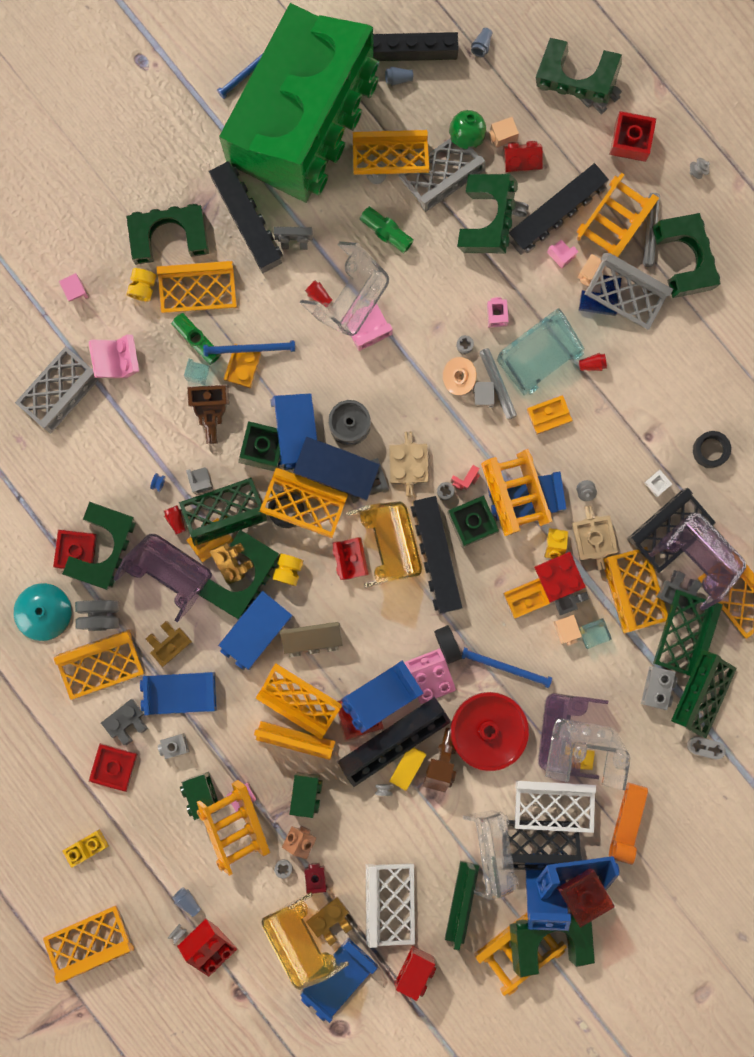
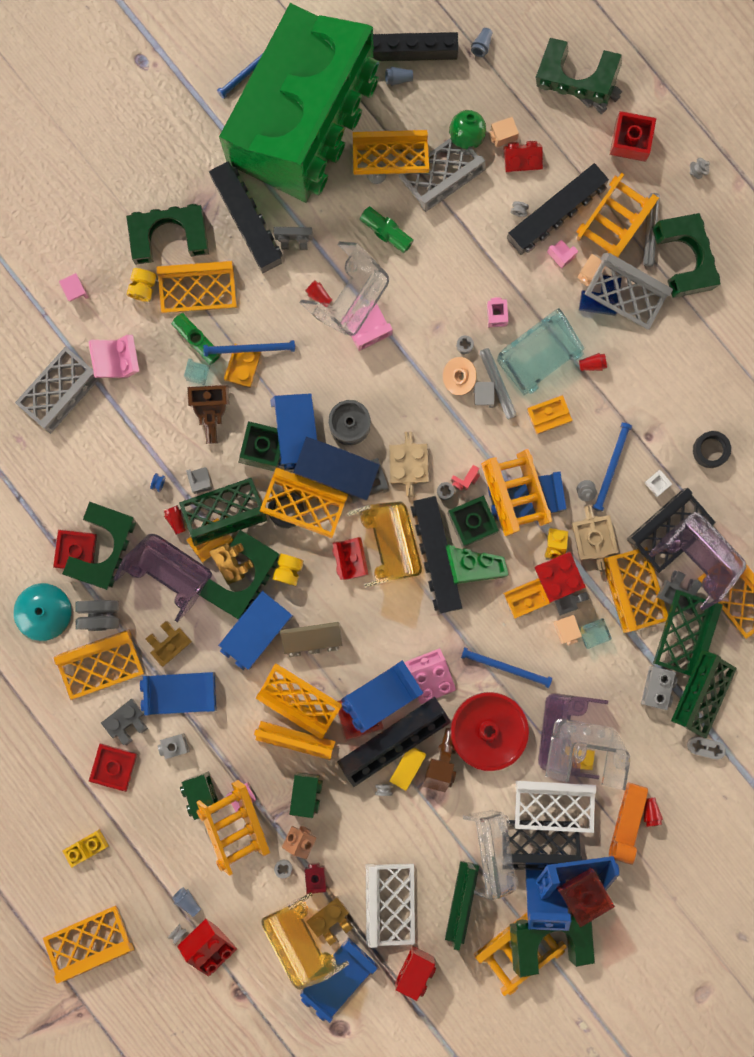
black tyre [434,625,462,664] -> none
dark green arch [457,174,518,254] -> none
none -> green wing [446,545,509,584]
none -> blue bar [592,422,632,512]
none -> red cone [644,797,663,827]

